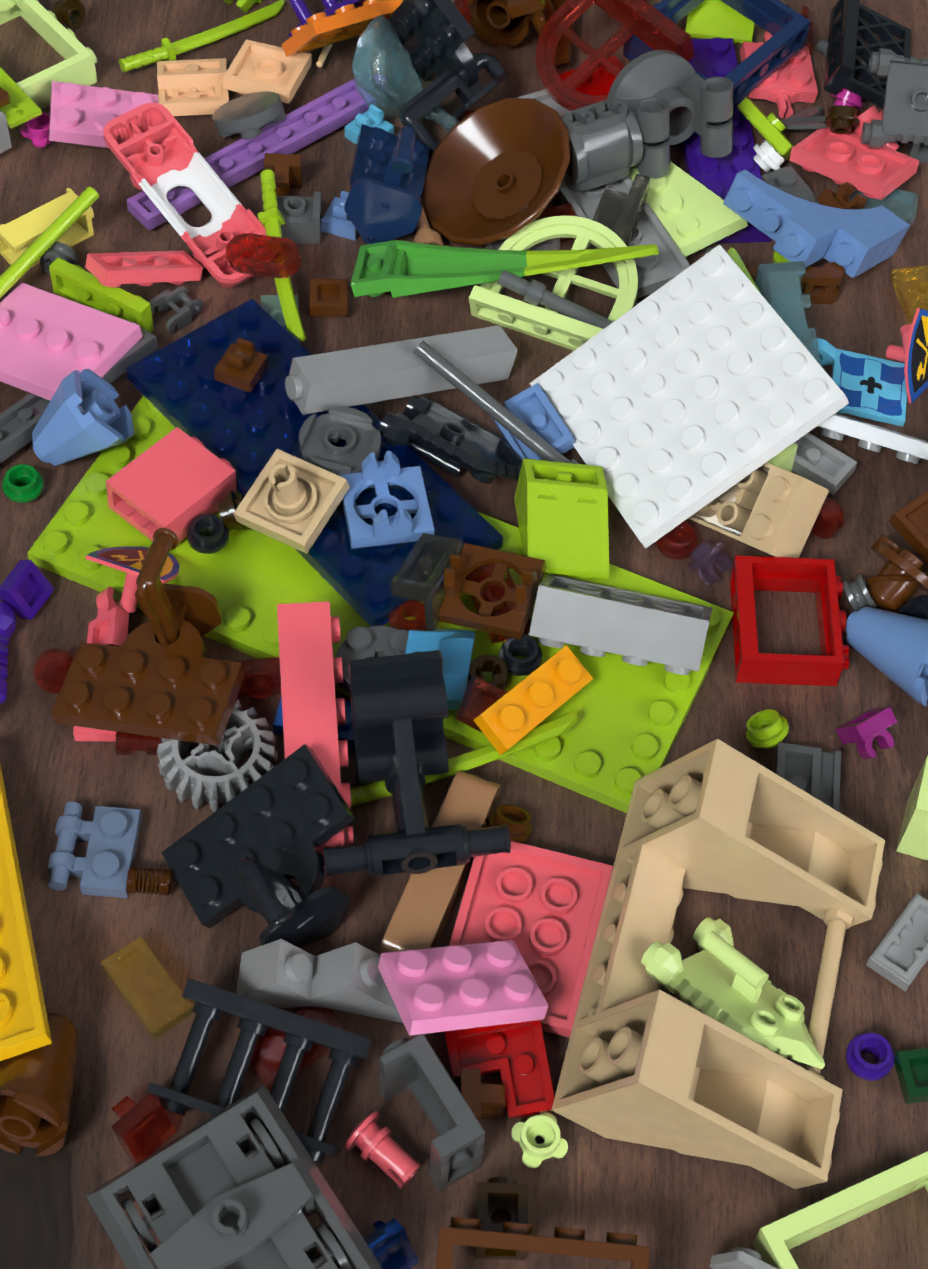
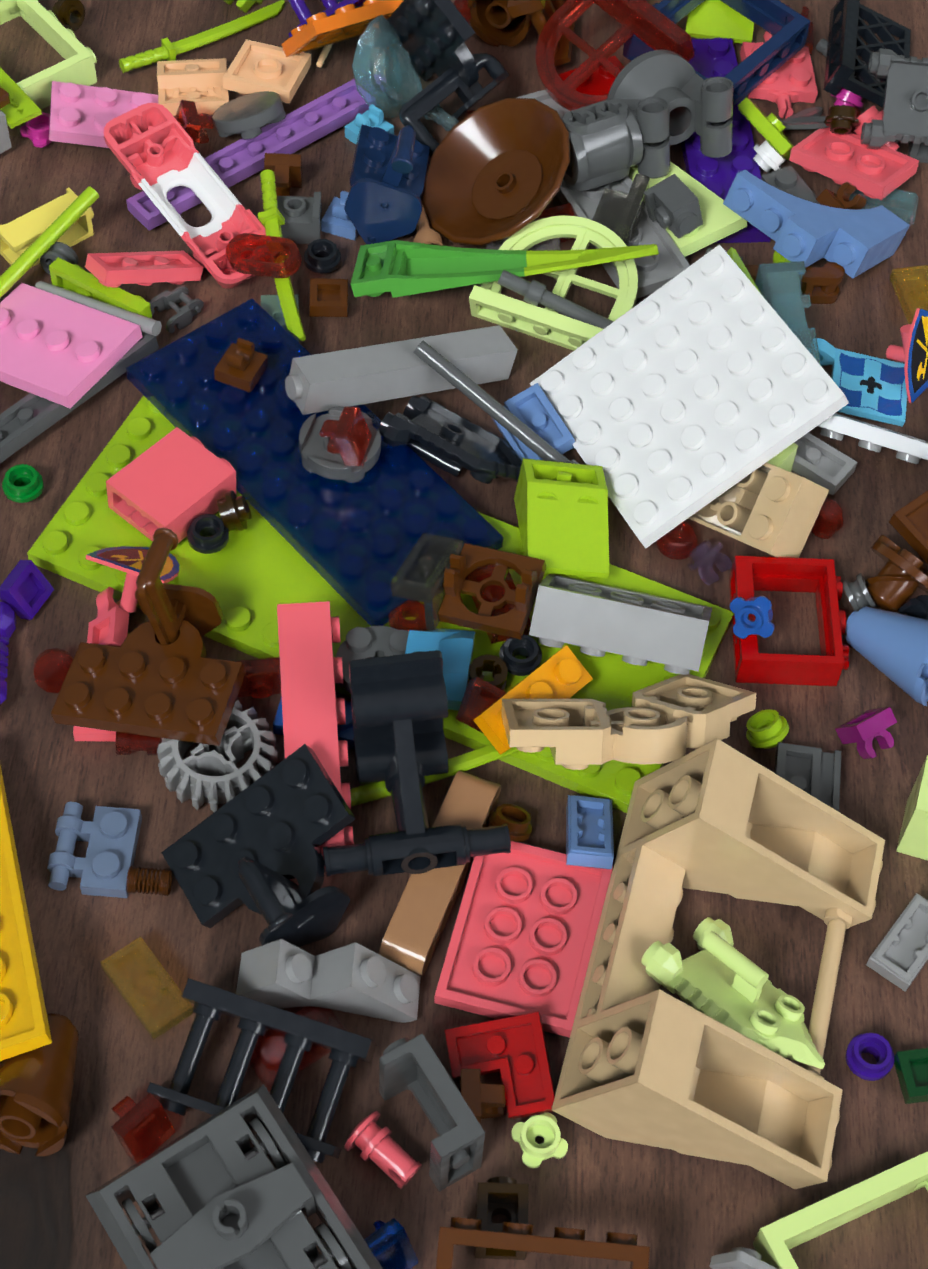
medium blue cone [32,369,134,466] -> none
tan plate [233,449,350,554] -> none
medium blue piece [339,451,435,549] -> none
bright pink plate [378,940,549,1036] -> none
none -> light grey bar [35,281,162,336]
none -> clear red tile [175,100,214,144]
none -> black plate [304,239,341,274]
none -> clear red tile [319,407,372,466]
none -> tan plate [501,674,756,770]
none -> medium blue plate [566,795,614,869]
none -> dark grey brick [643,174,703,239]
none -> blue plate [730,596,775,639]

